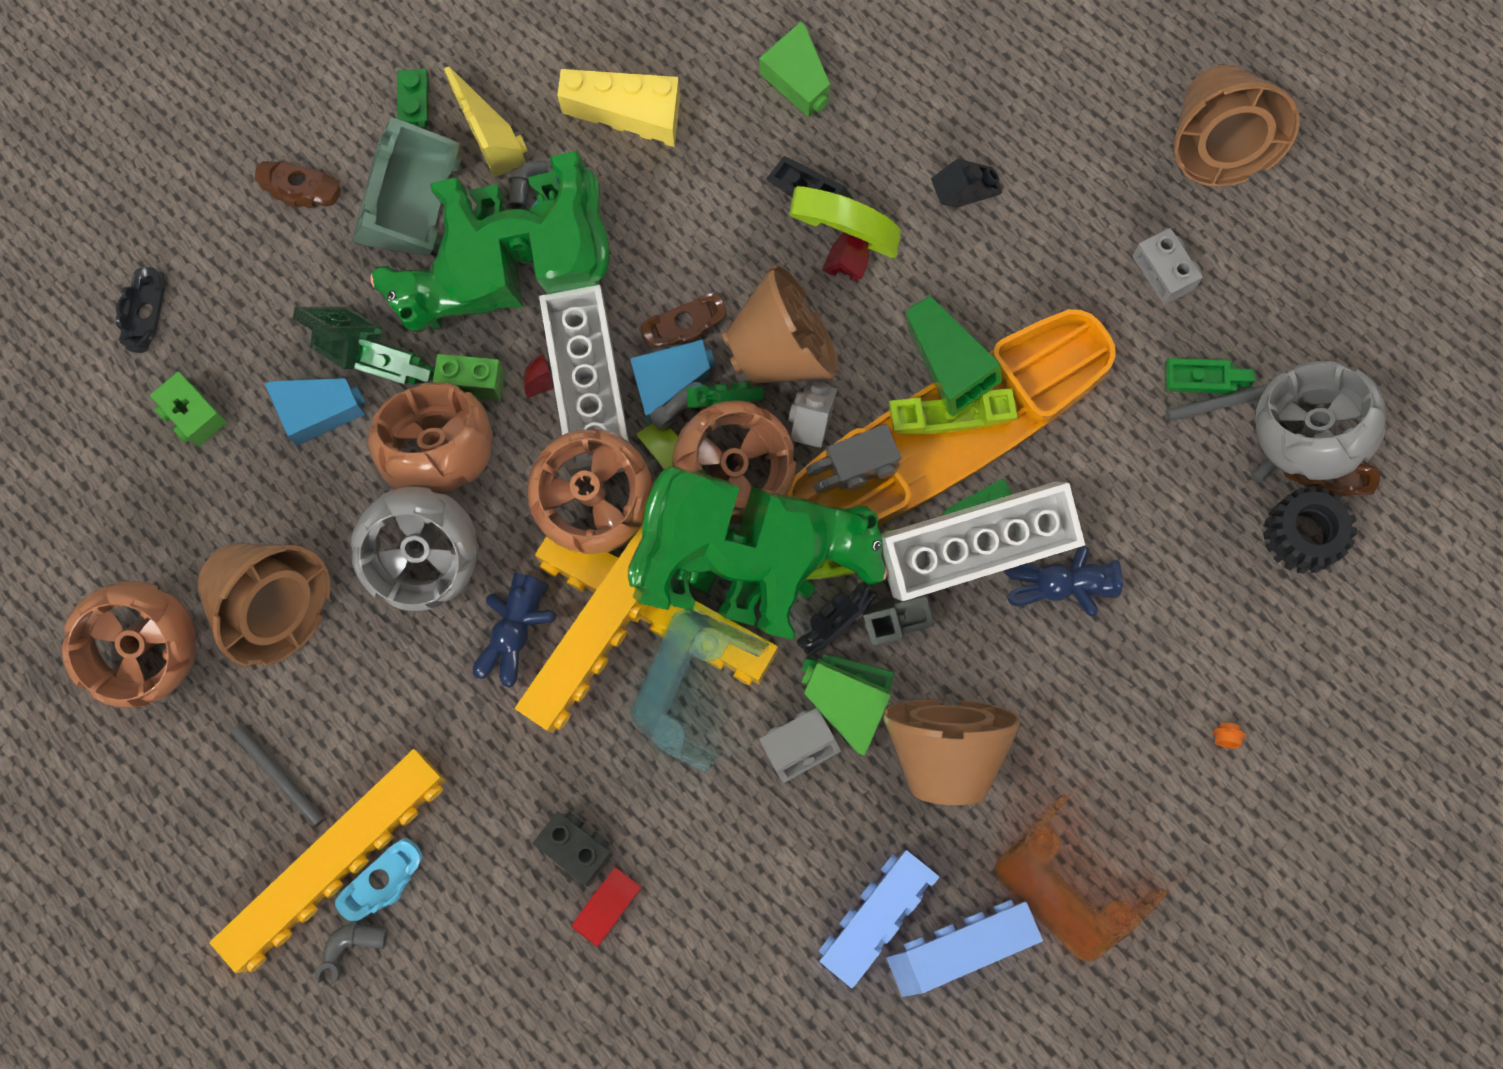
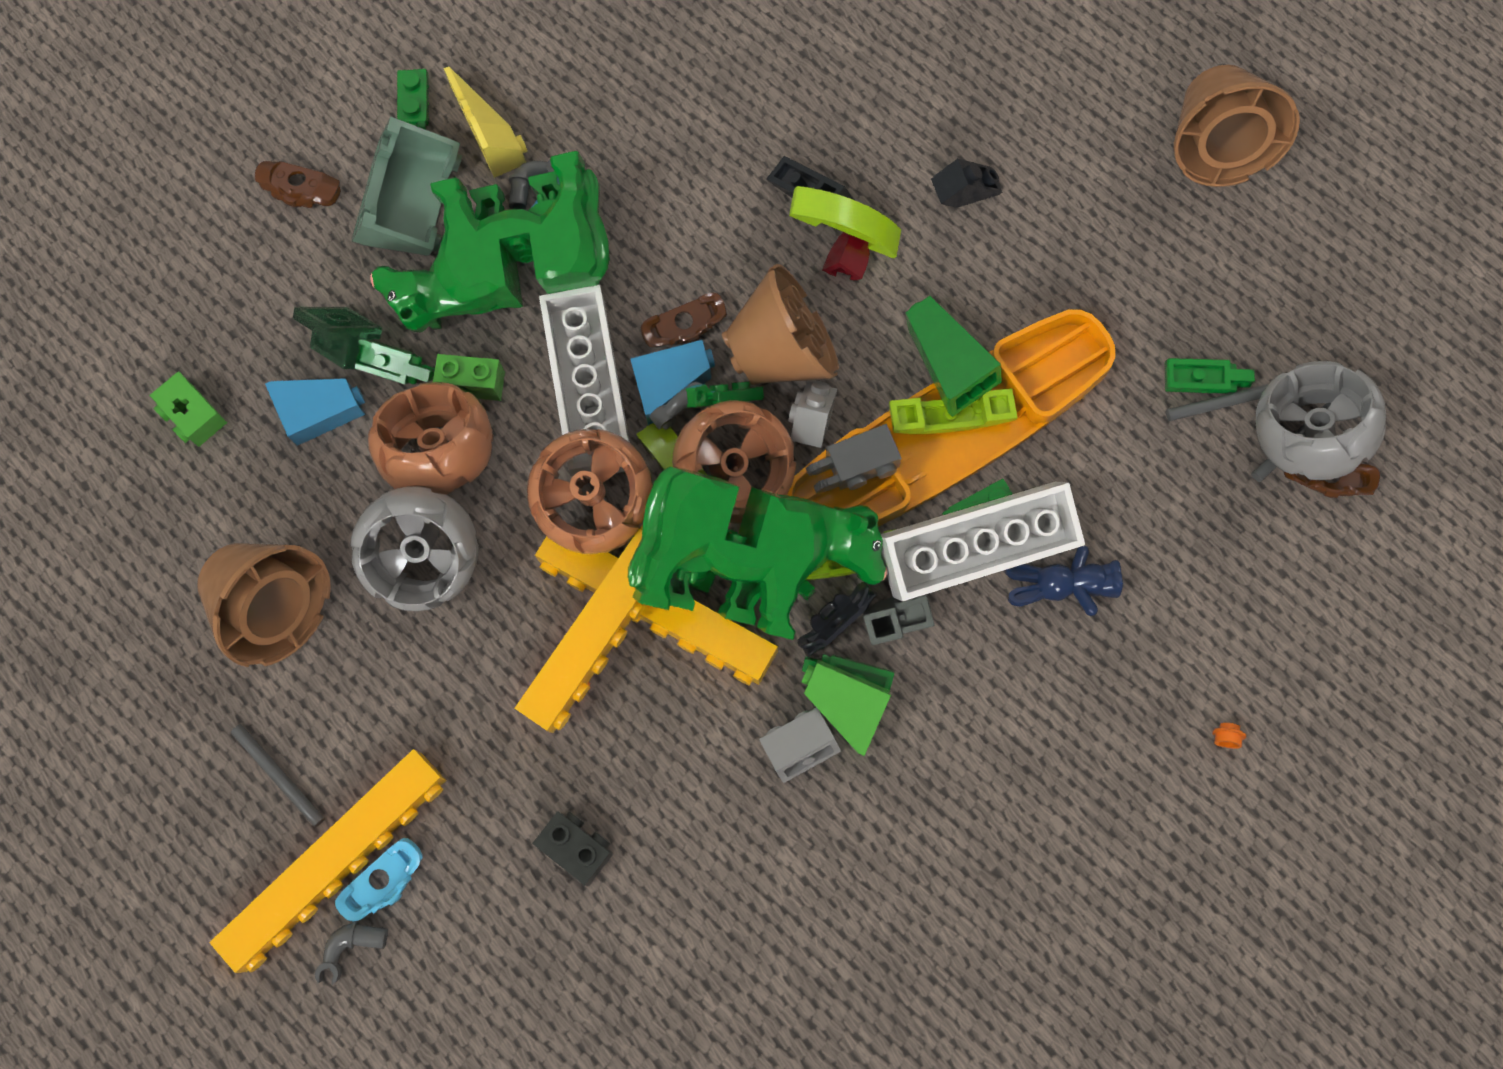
nougat wheel [61,581,197,708] -> none
black piece [116,267,165,353] -> none
dark blue animal [473,572,557,688] -> none
dark red brick [523,353,554,398] -> none
light yellow wedge [557,69,681,147] -> none
red slope [571,867,642,948] -> none
clear light blue windscreen [631,609,769,773] -> none
bright green slope [759,22,830,118] -> none
light blue wedge [818,850,939,989] -> none
medium nougat cone [883,699,1020,805] -> none
light blue wedge [886,899,1043,997] -> none
clear orange windscreen [994,794,1168,961] -> none
light grey brick [1133,228,1203,305] -> none
black tyre [1263,486,1357,574] -> none

